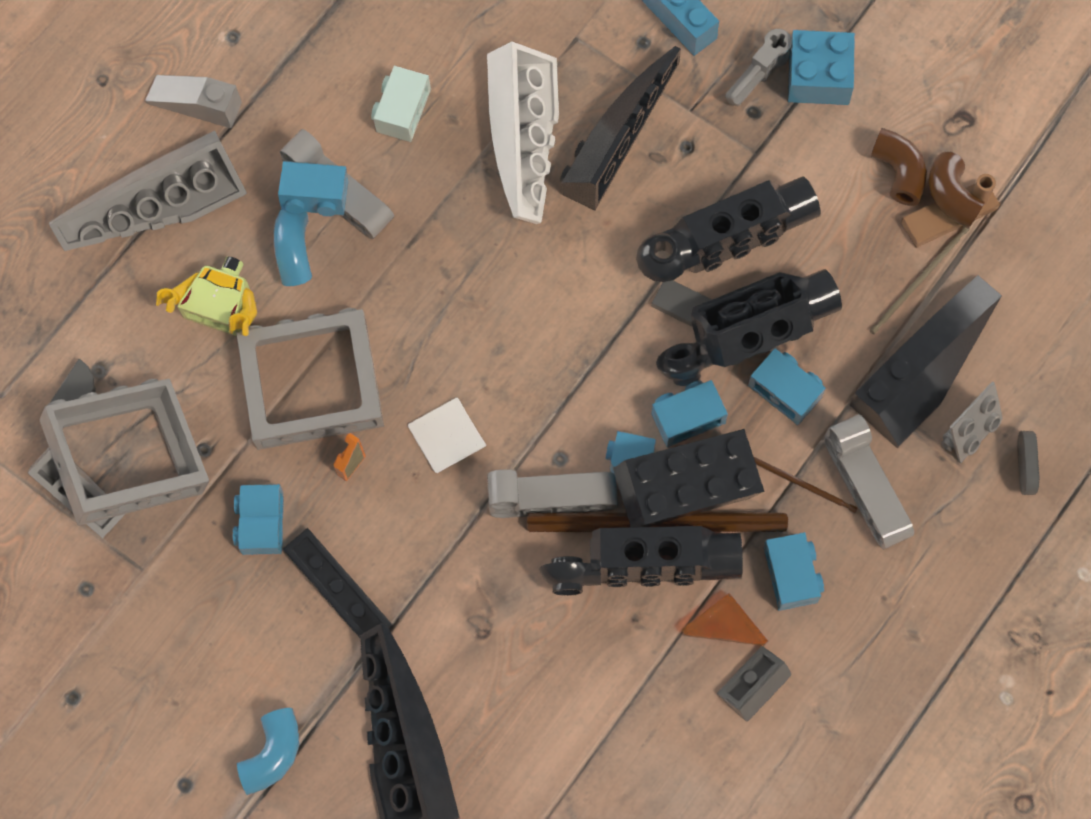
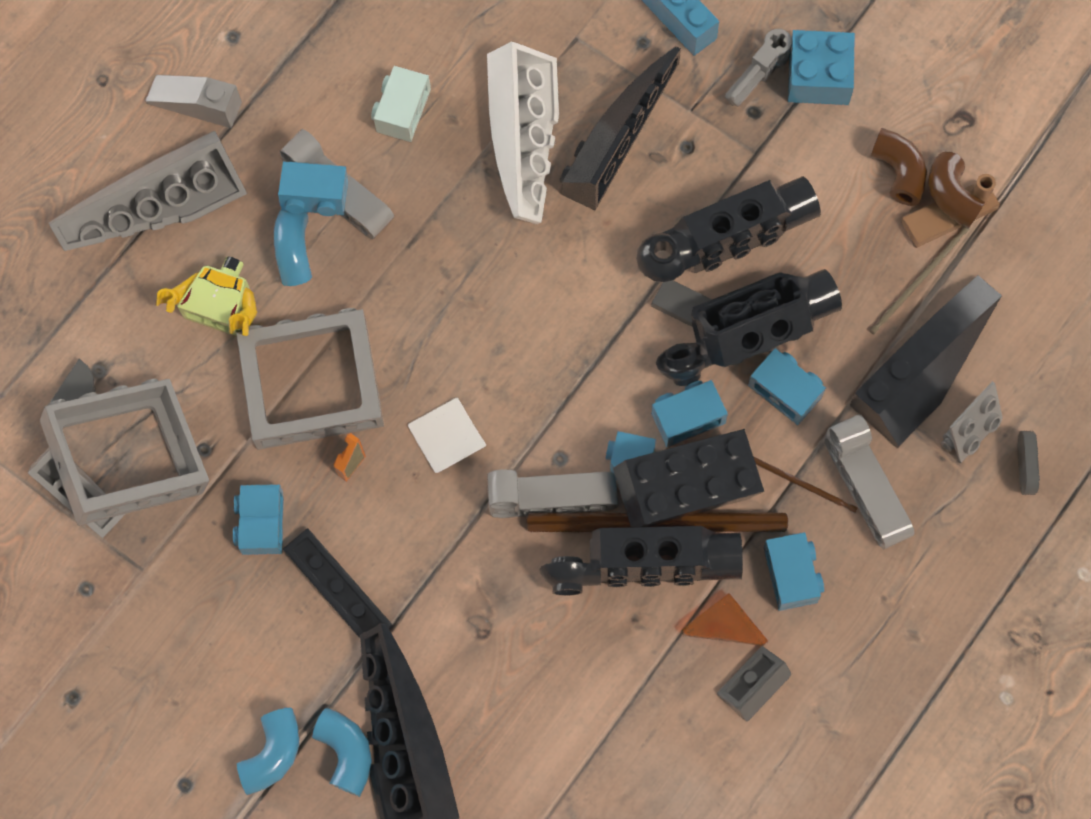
none -> dark azure cylinder [312,707,372,797]

